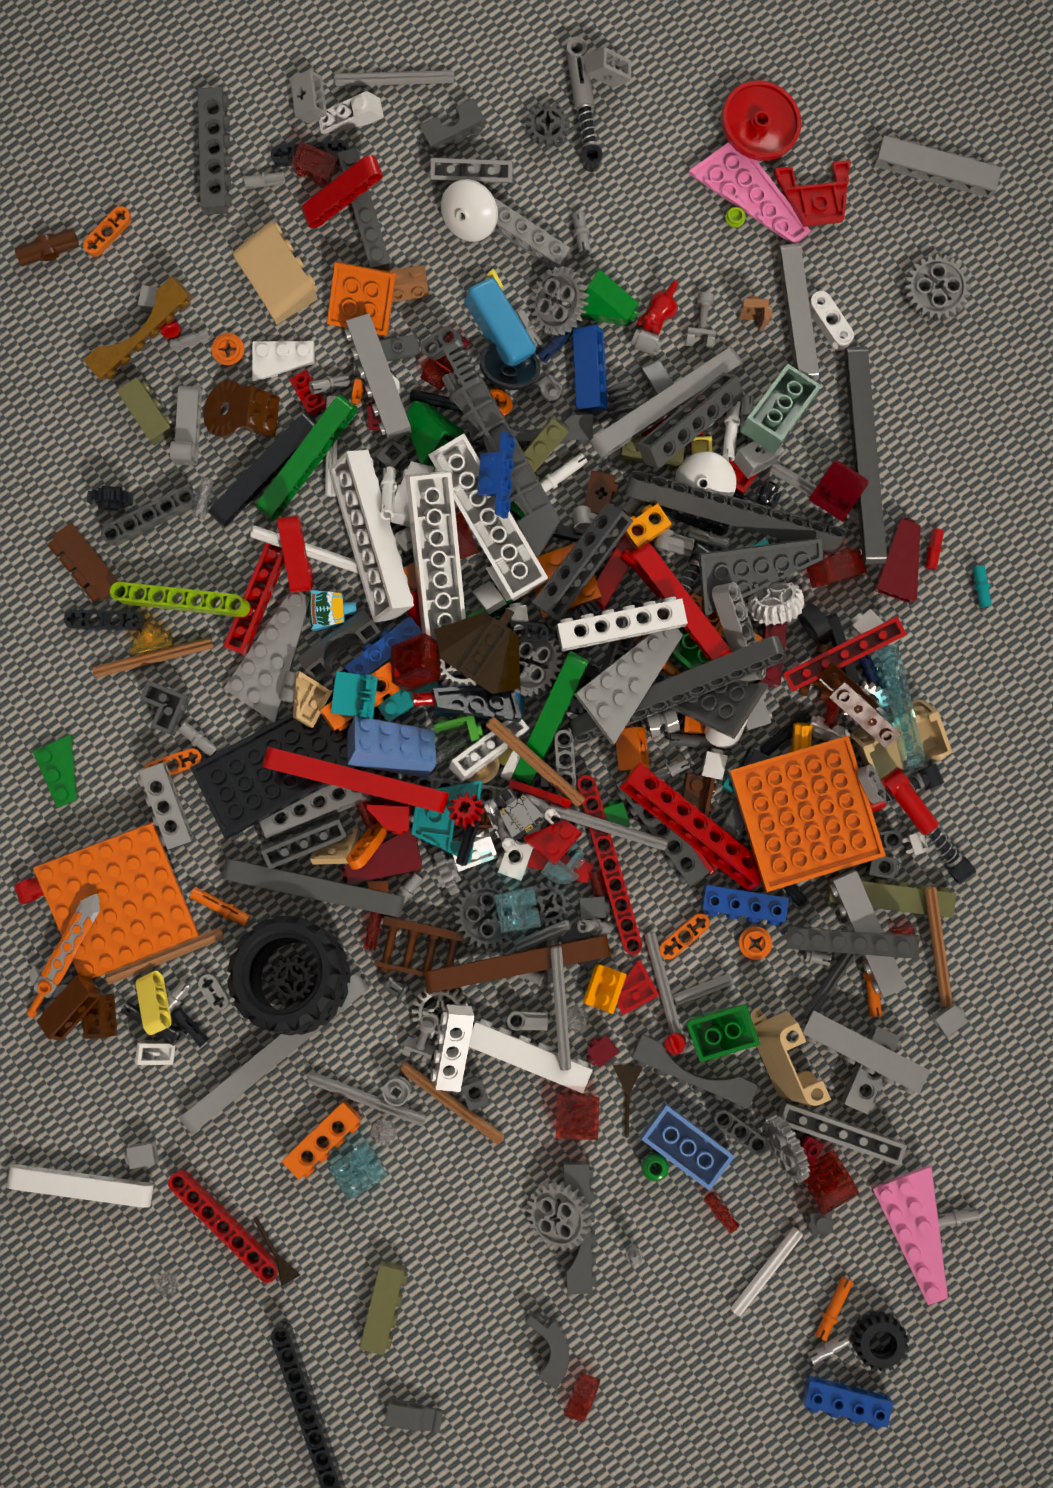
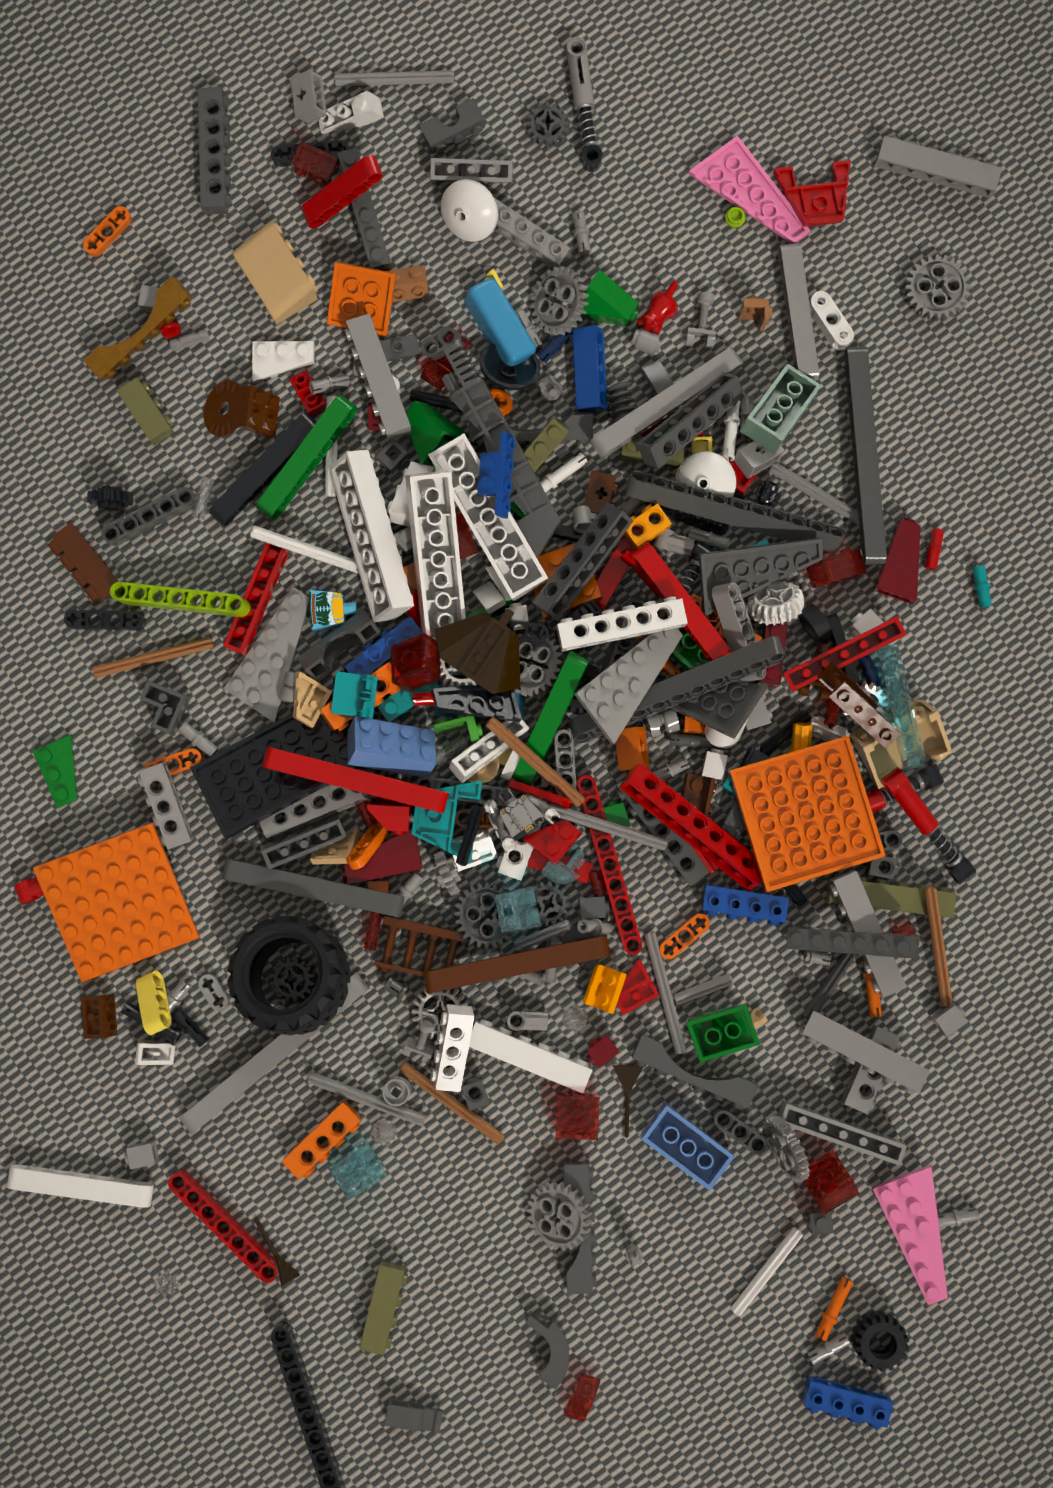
reddish brown piece [15,228,80,267] -> none
sword [26,893,100,1017] -> none
reddish brown brick [36,975,102,1041] -> none
medium nougat axle [105,928,224,984] -> none
clear yellow slope [130,620,173,655] -> none
light grey beam [170,386,202,466] -> none
orange pin [190,887,251,927] -> none
orange gear [212,333,245,366] -> none
light grey axle [244,172,285,190] -> none
red beam [278,515,313,593] -> none
orange tile [351,378,365,405] -> none
white pin [380,467,397,520] -> none
red gear [448,792,484,829] -> none
light grey axle [550,946,571,1071] -> none
light grey brick [586,47,631,87] -> none
green head [641,1151,669,1182] -> none
red tile [664,1032,686,1055] -> none
clear red pin [703,1192,740,1234] -> none
red dish [721,80,802,161] -> none
orange gear [739,926,772,960] -> none
tan windscreen [754,1011,831,1106] -> none
dark red bracket [800,1133,824,1163] -> none
dark red bracket [808,460,869,522] -> none
light grey beam [858,765,886,804] -> none
white tile [902,831,929,855] -> none

